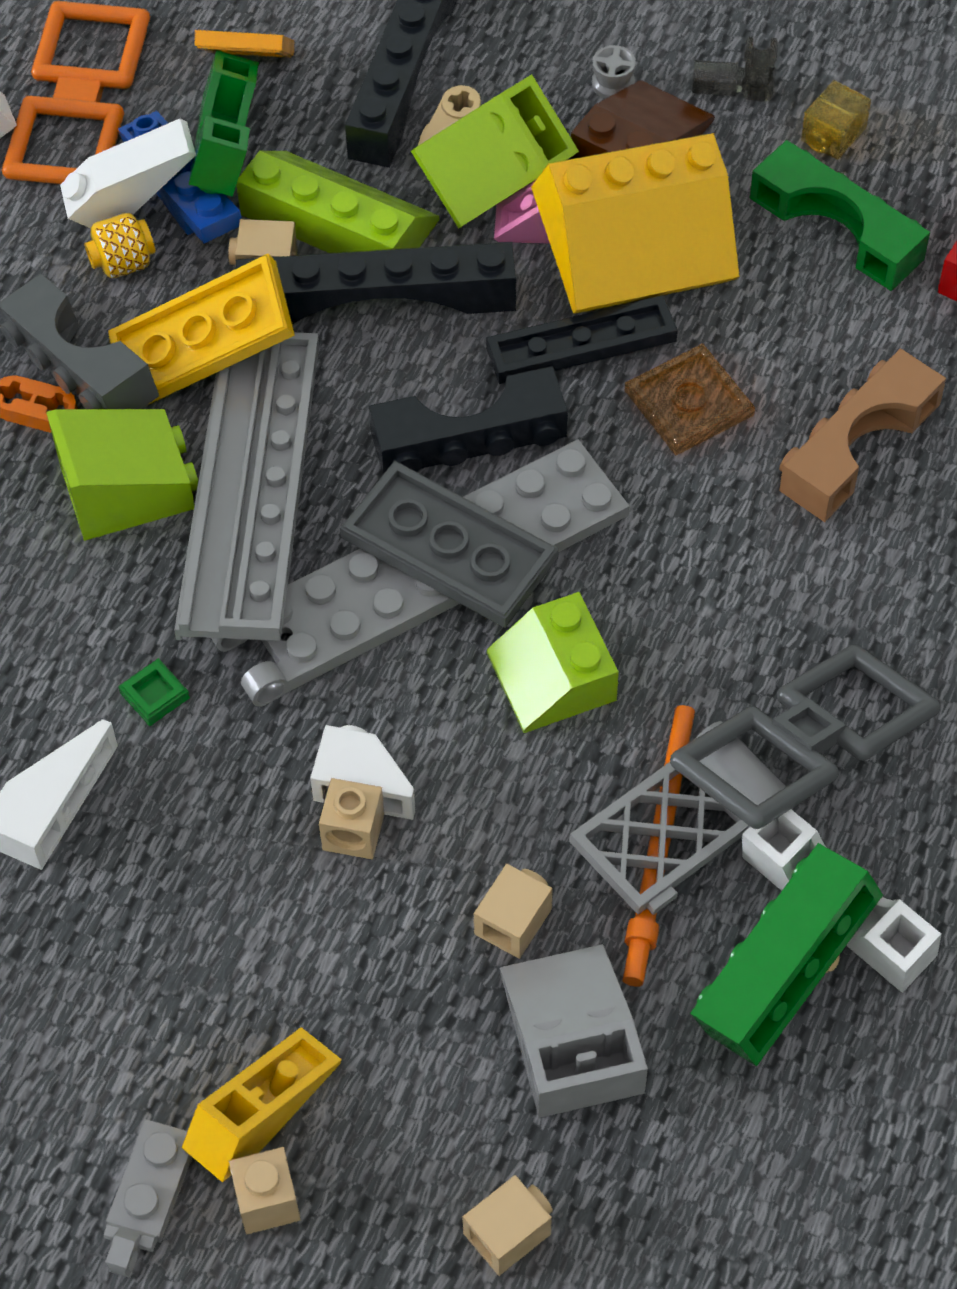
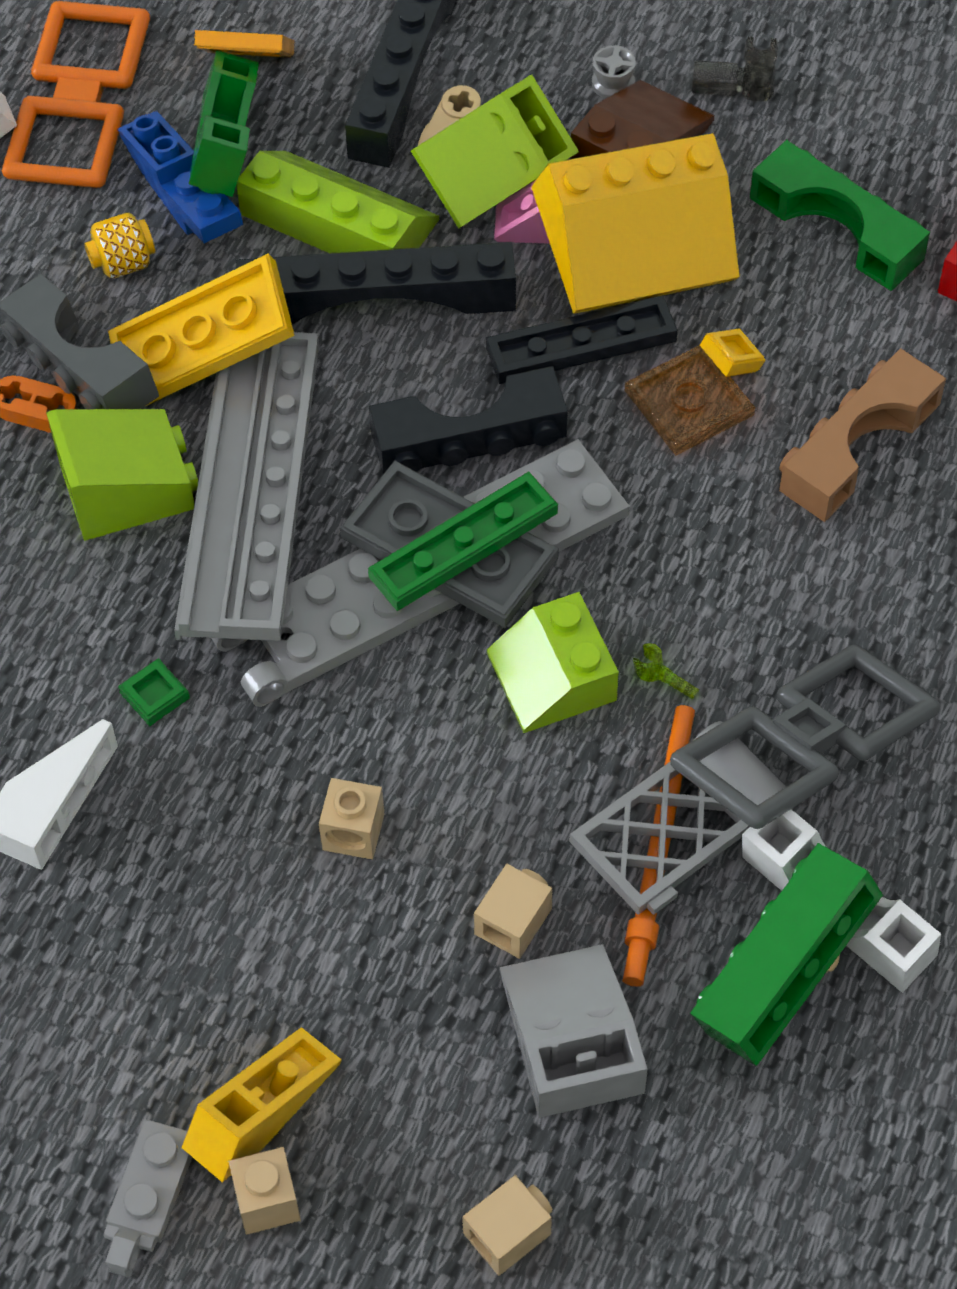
white slope [60,119,196,228] -> none
tan brick [229,219,297,265] -> none
white slope [310,725,415,820] -> none
clear yellow brick [801,80,871,160] -> none
none -> green tile [368,471,558,611]
none -> clear neon green hand [633,643,699,700]
none -> yellow tile [700,329,766,377]

